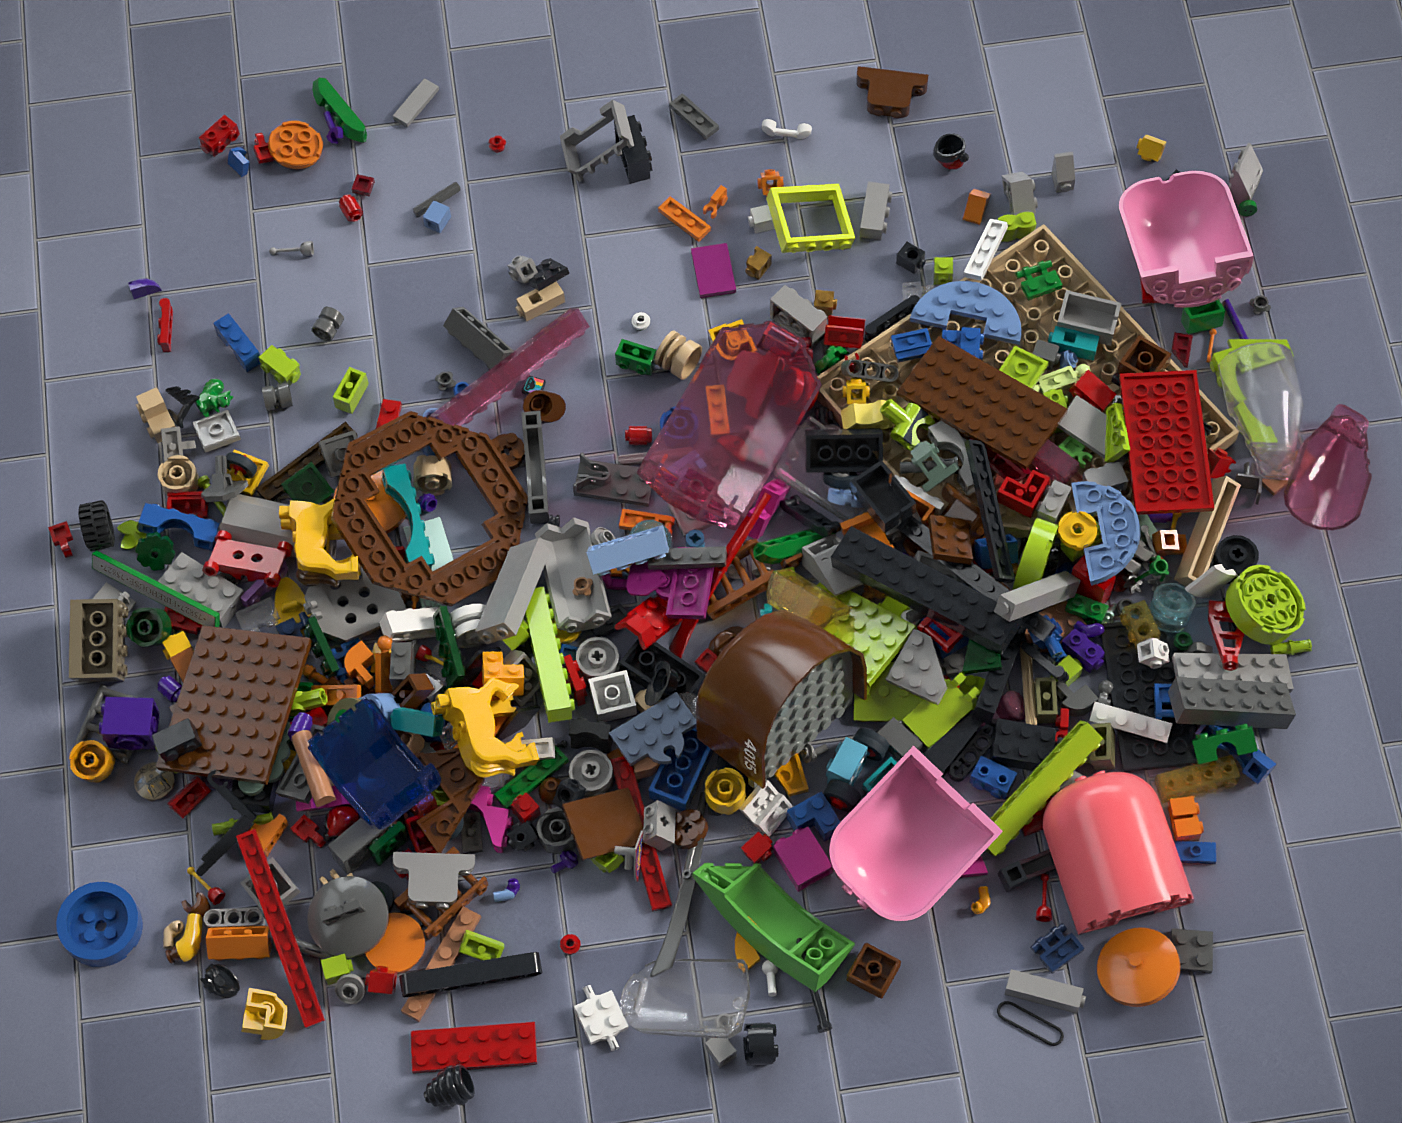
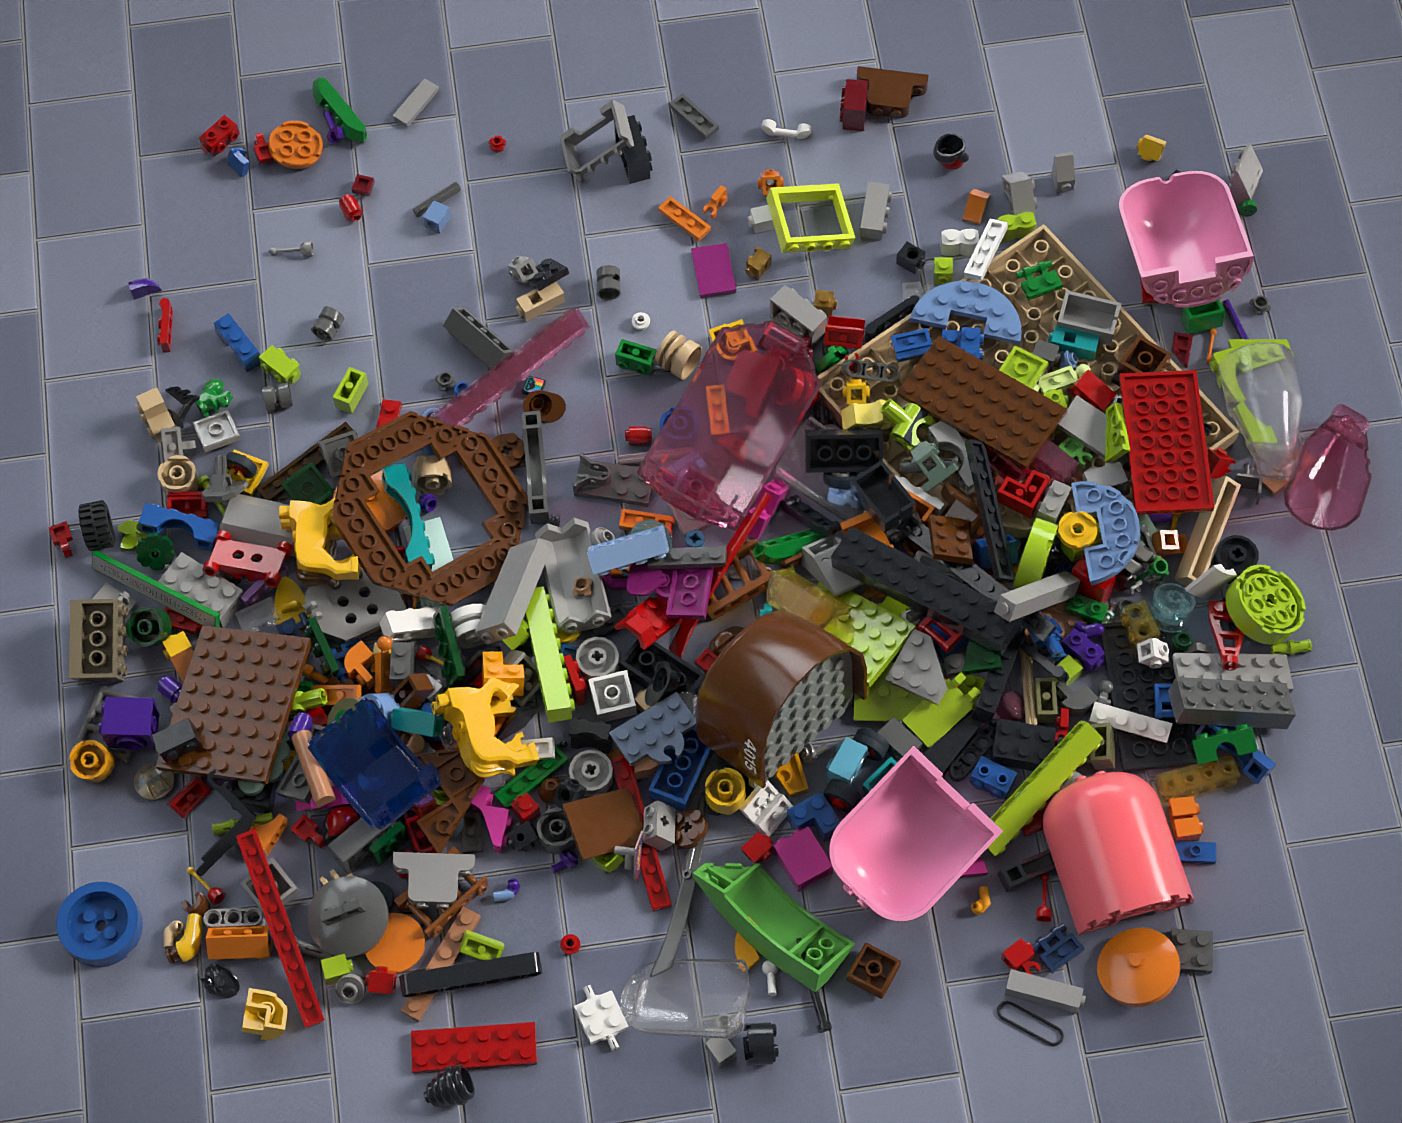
none -> dark grey wheel [596,265,621,300]
none -> dark red brick [839,79,868,131]
none -> white brick [940,229,979,256]
none -> red brick [1001,938,1041,975]

